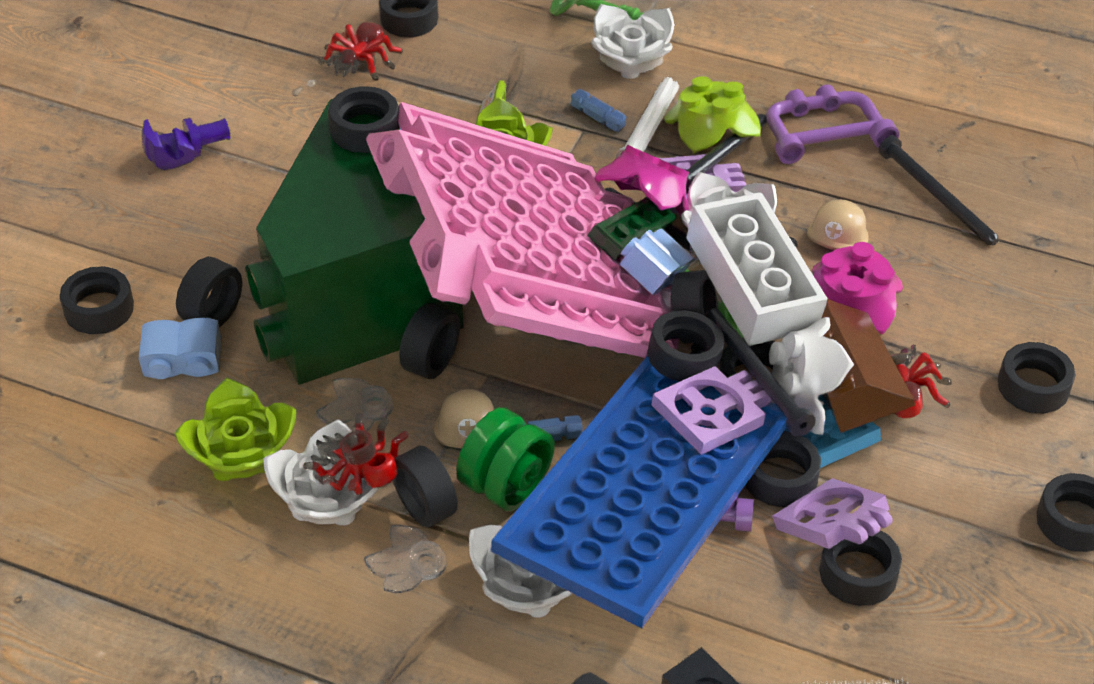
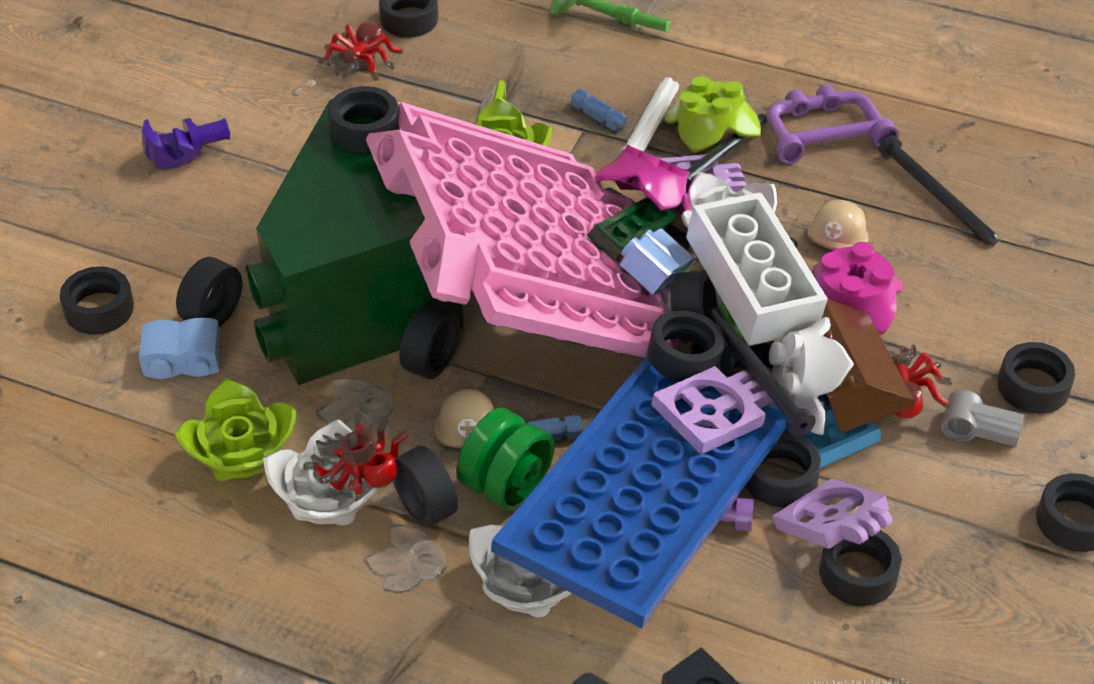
white brick [591,4,674,79] -> none
none -> light grey piece [941,390,1024,447]

